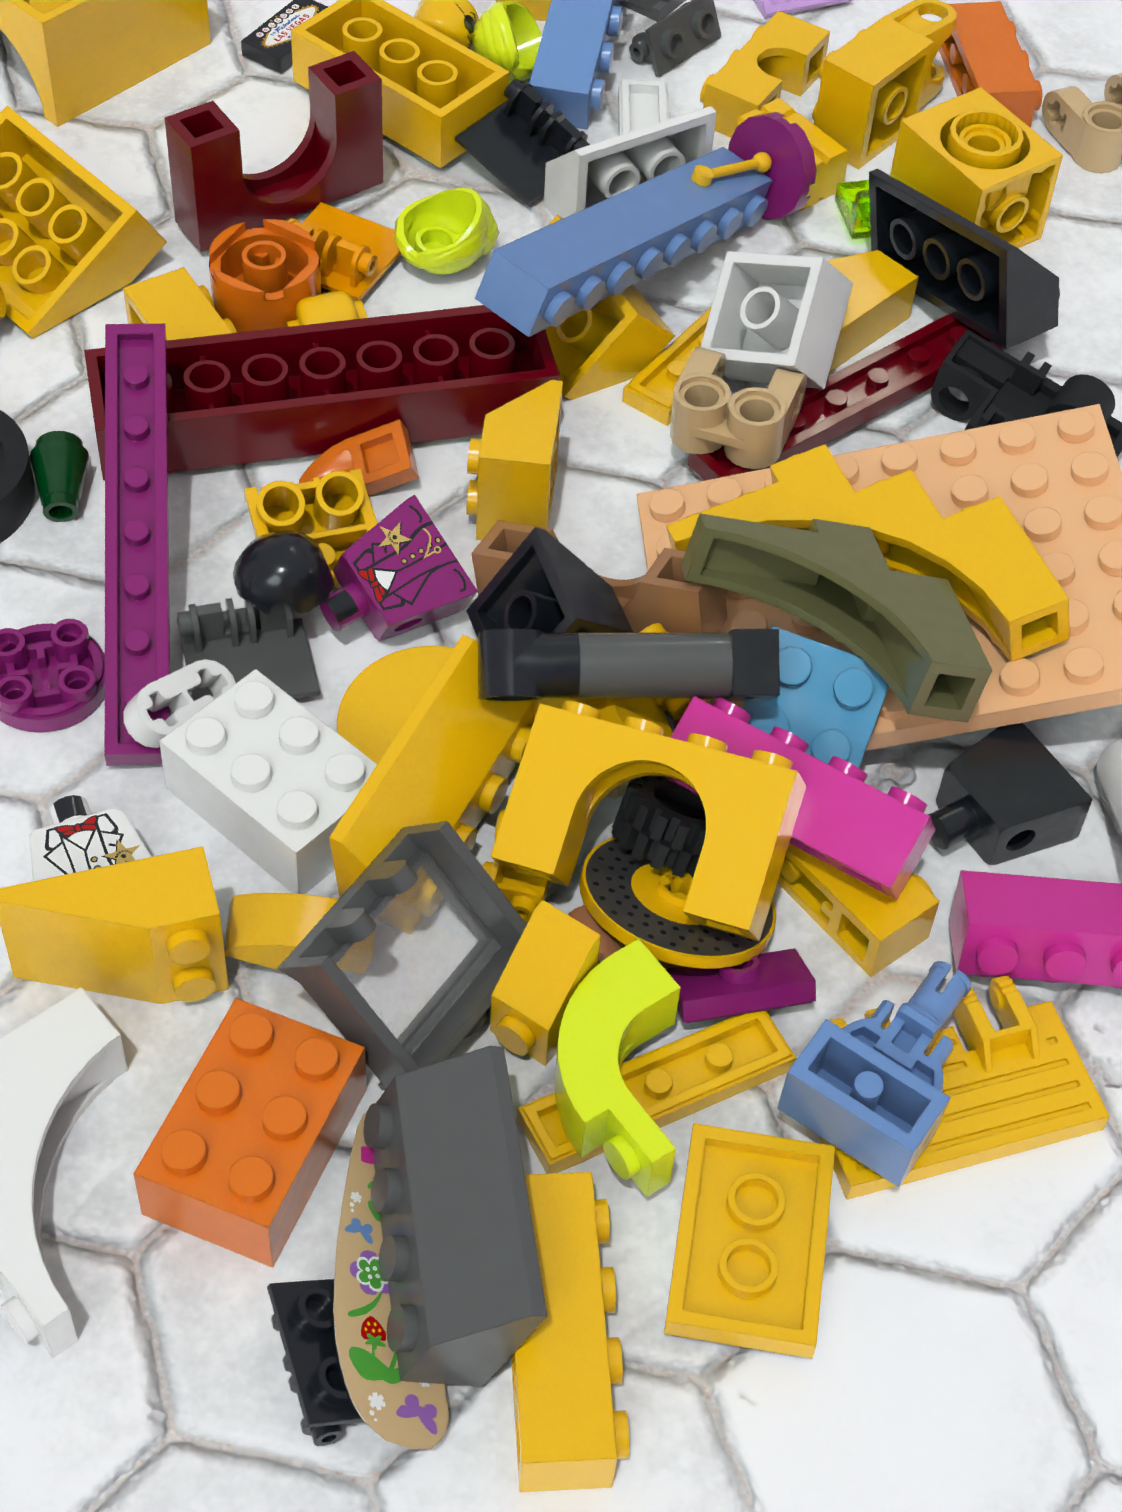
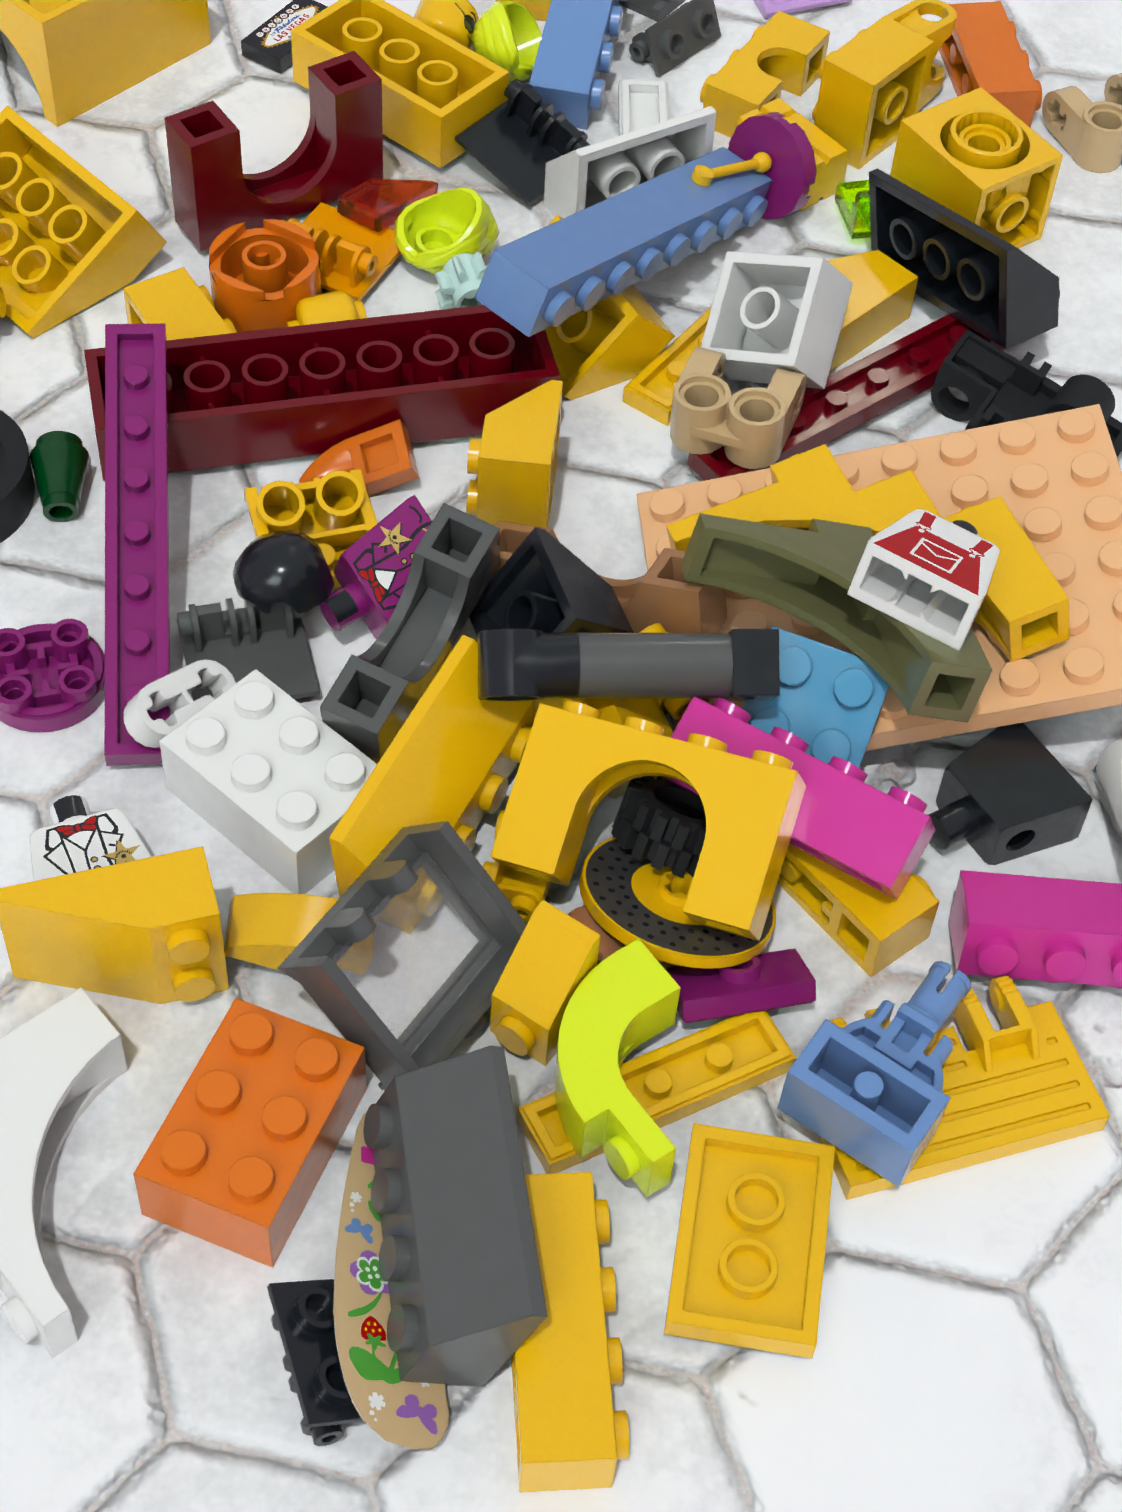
none -> dark grey arch [320,503,500,764]
none -> clear red tile [337,179,438,233]
none -> light aqua gear [435,252,488,310]
none -> white torso [847,509,1000,651]

